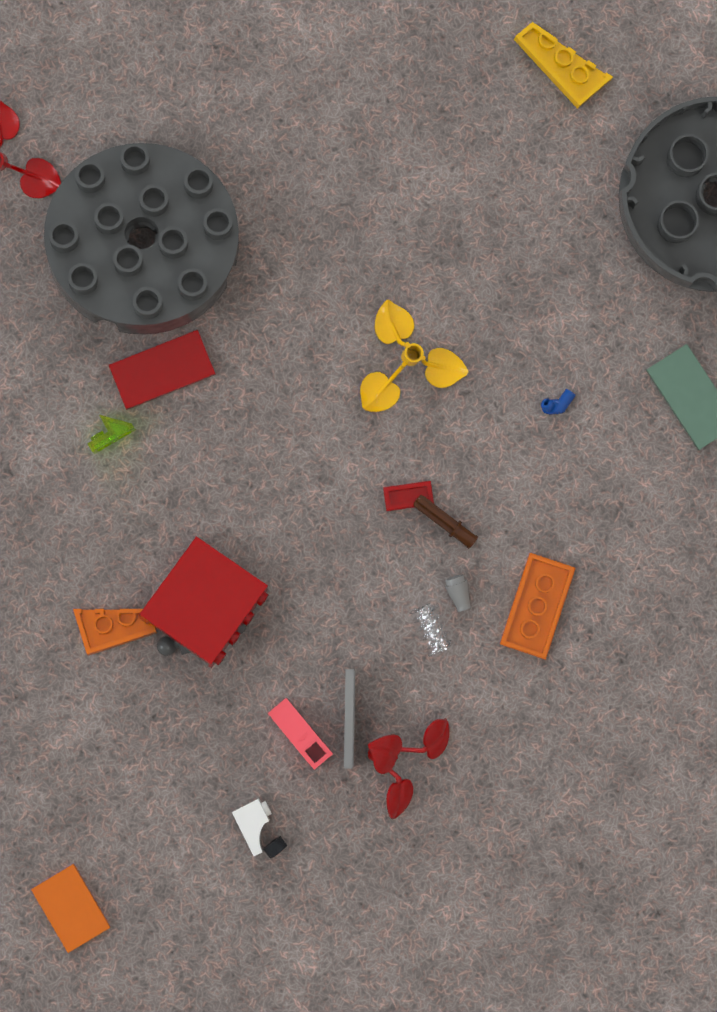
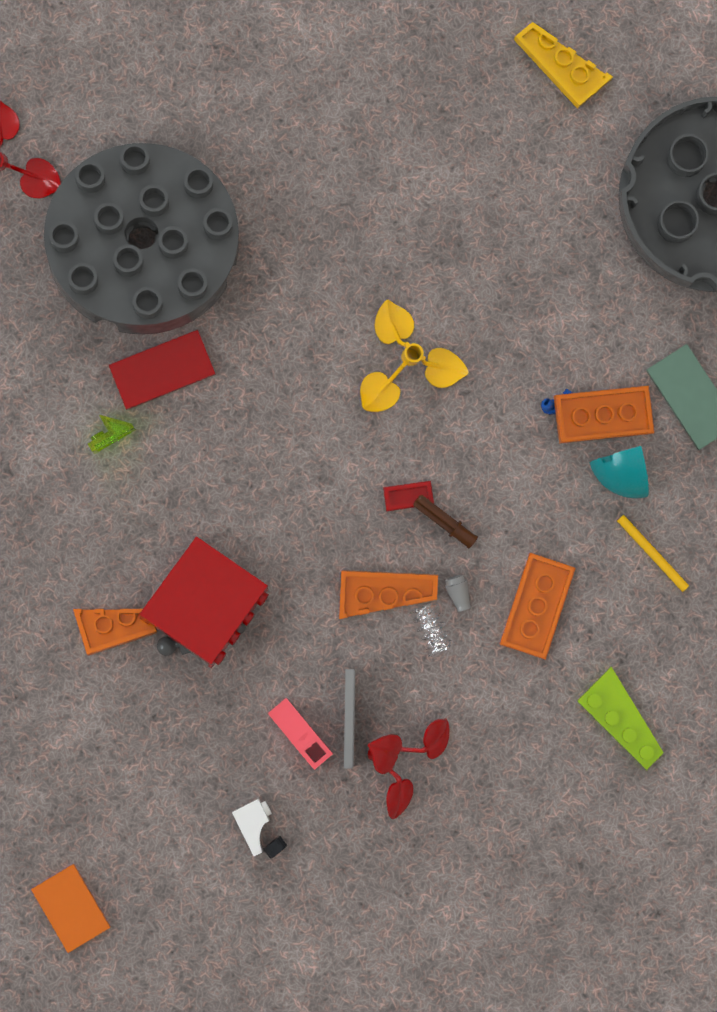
none -> orange wing [339,570,438,619]
none -> orange tile [554,386,654,444]
none -> lime wing [577,667,664,770]
none -> teal brick [589,446,649,498]
none -> yellow bar [617,515,689,592]

